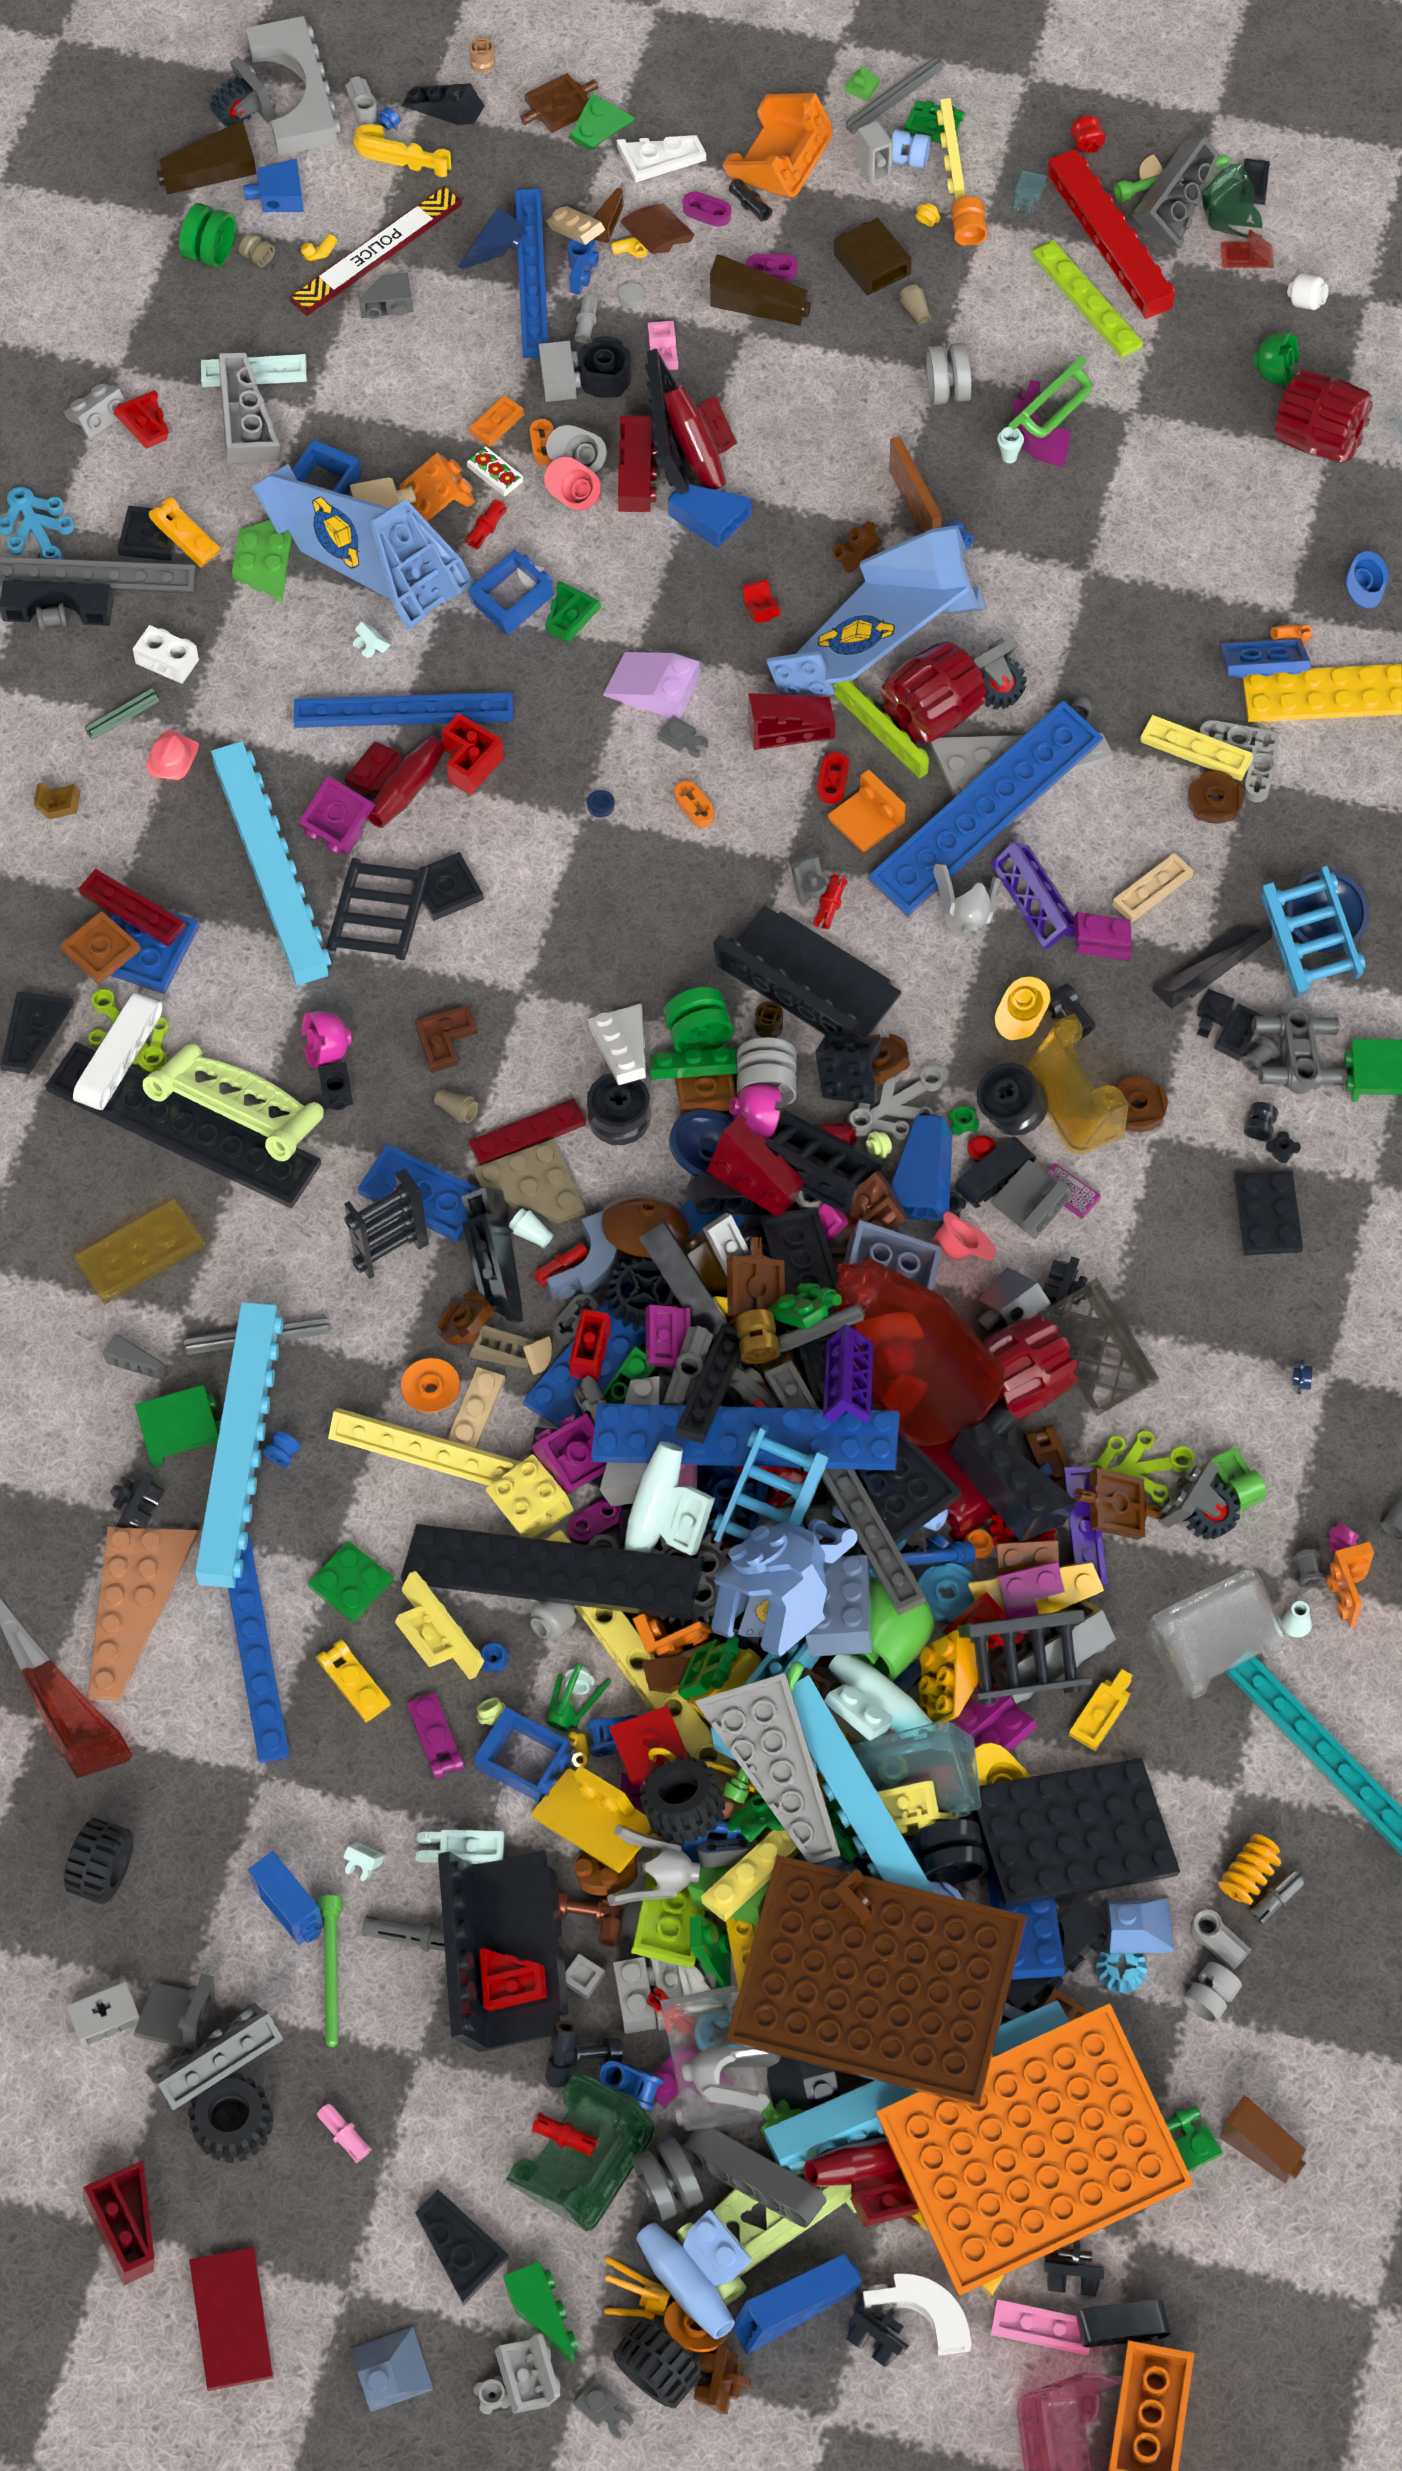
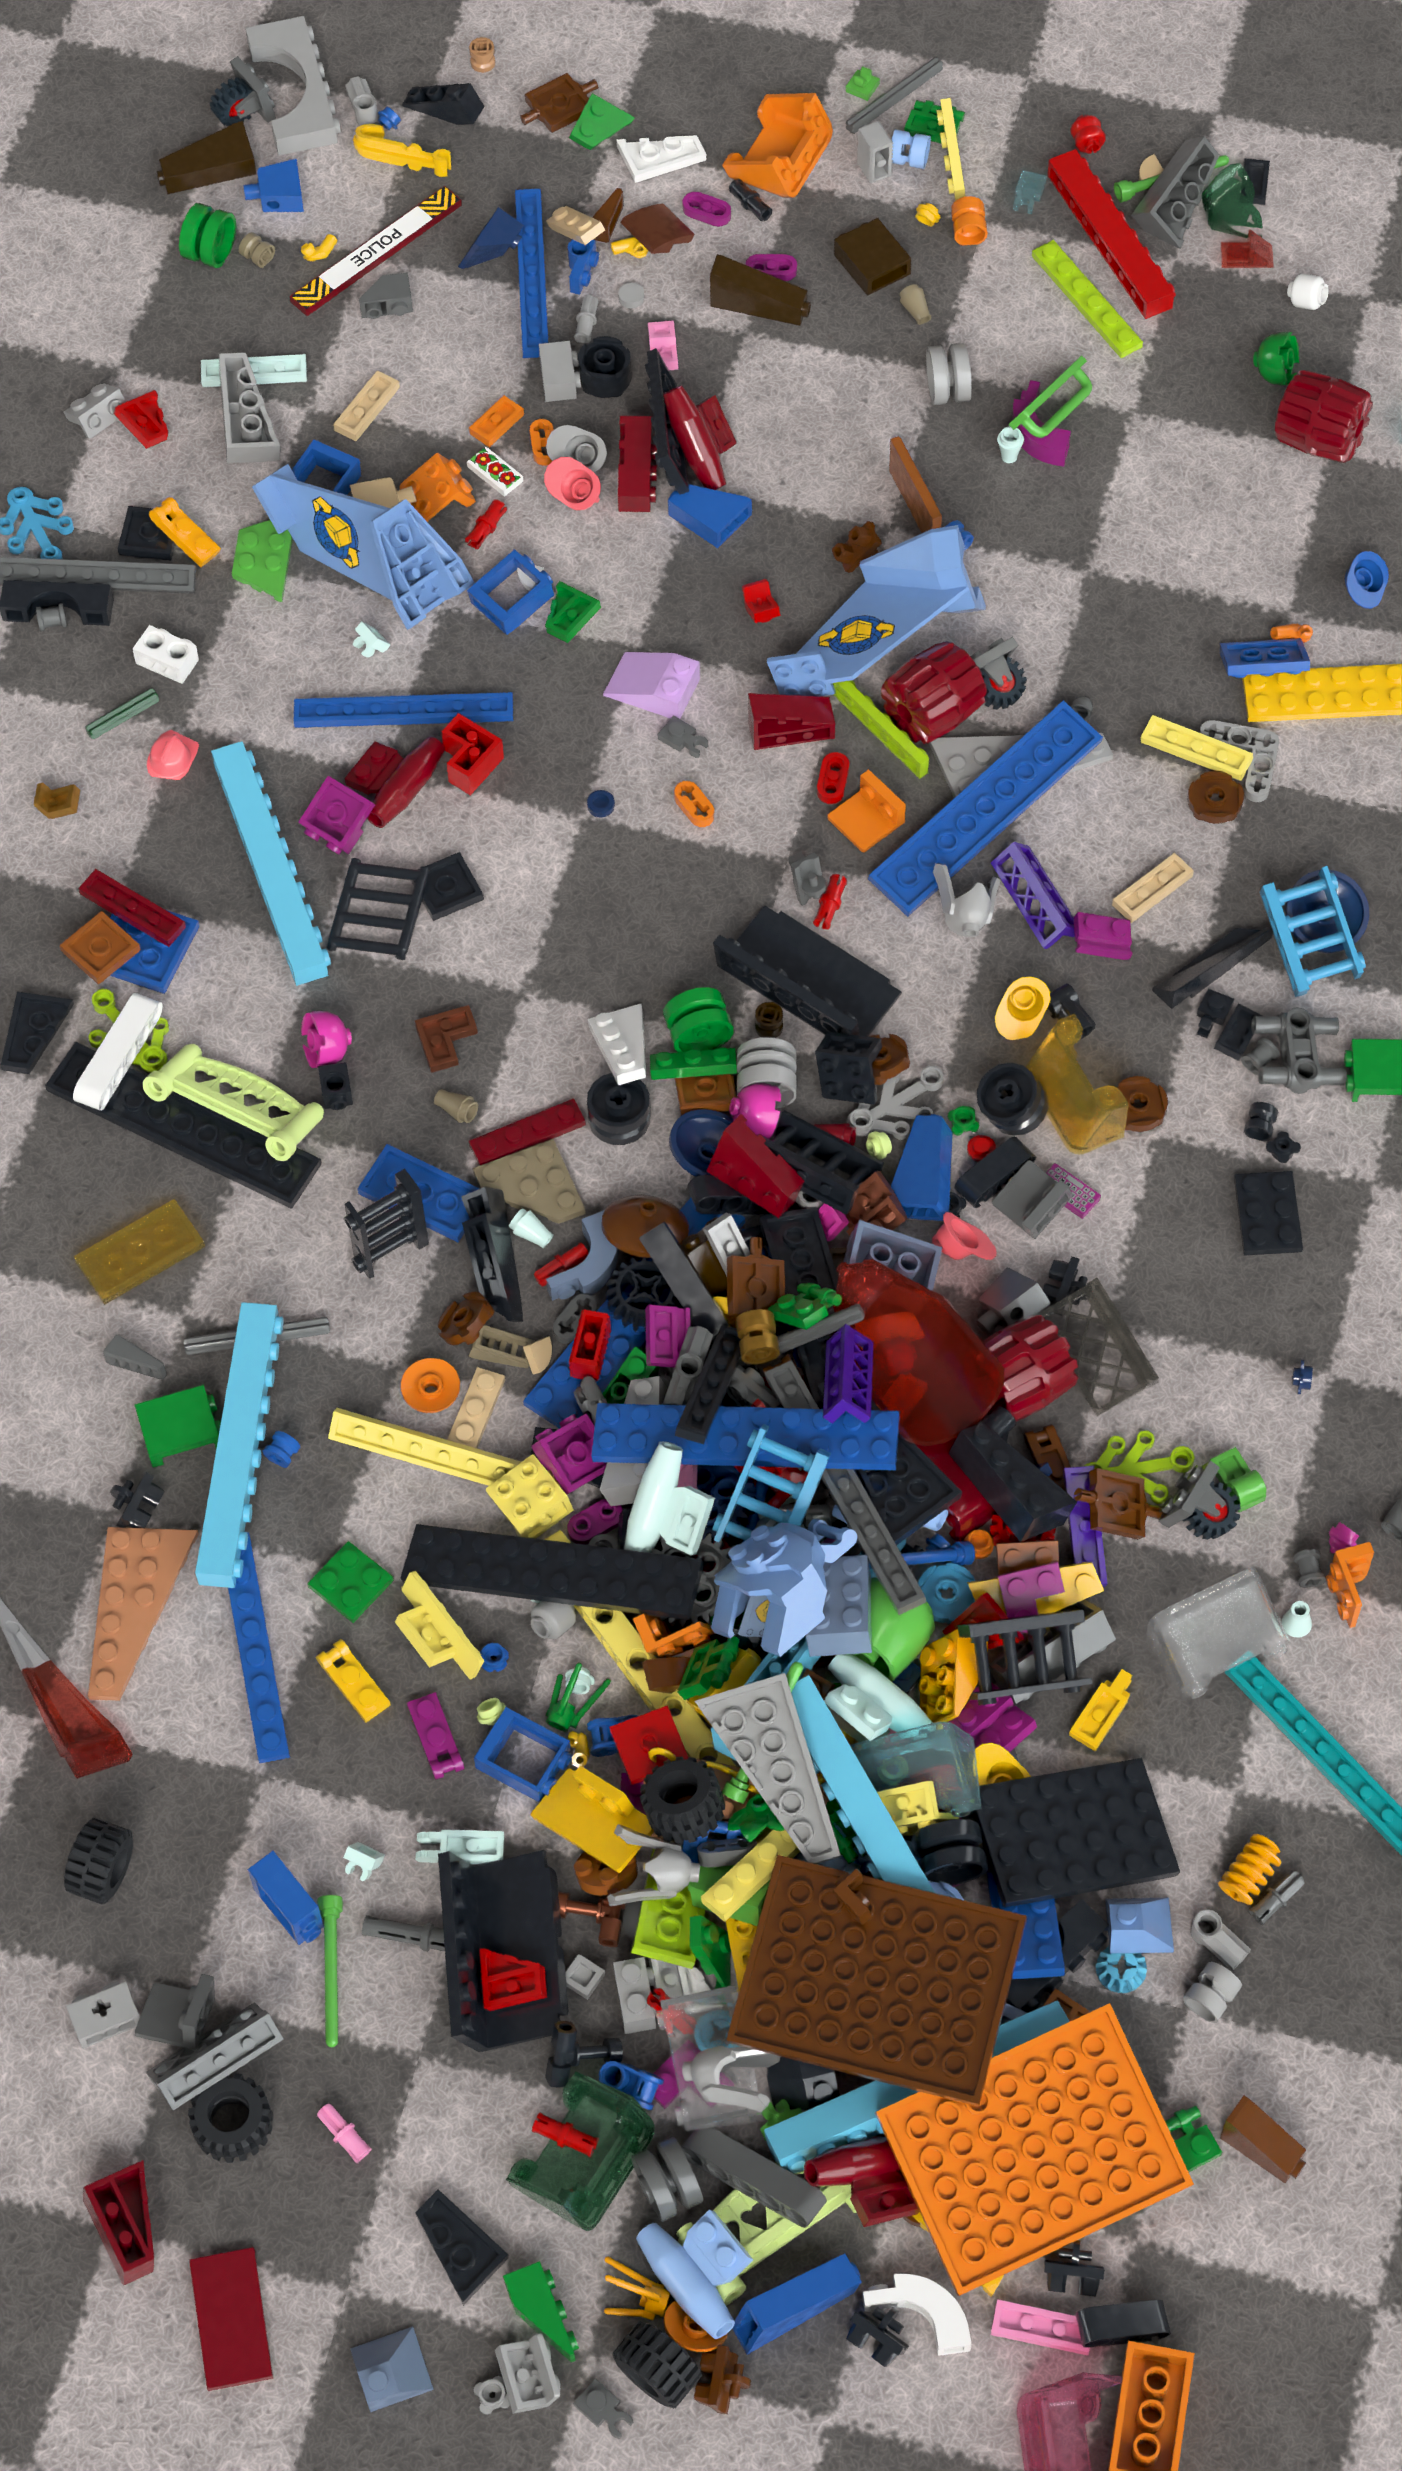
none -> tan plate [333,370,400,441]

